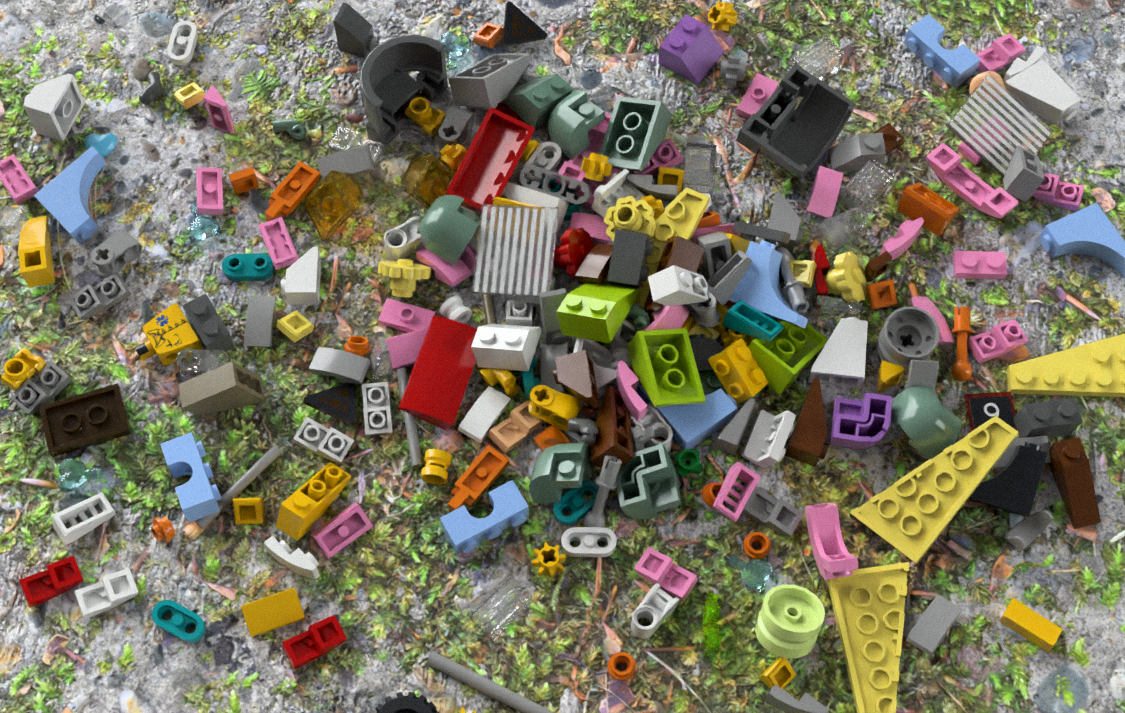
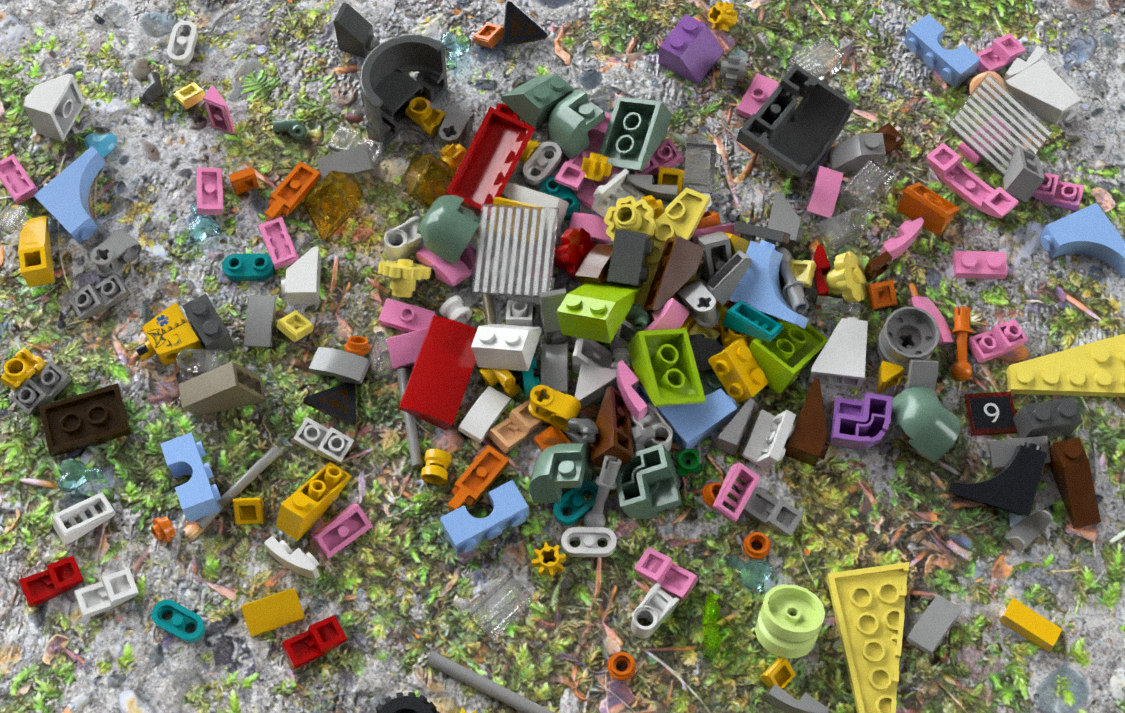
white slope [362,382,393,436] -> none
light grey slope [448,53,532,110] -> none
light grey beam [520,166,591,204] -> none
slope [553,350,600,410] -> none
white slope [648,265,709,306] -> none
bright pink arch [804,502,858,580] -> none
light yellow wing [849,416,1019,564] -> none

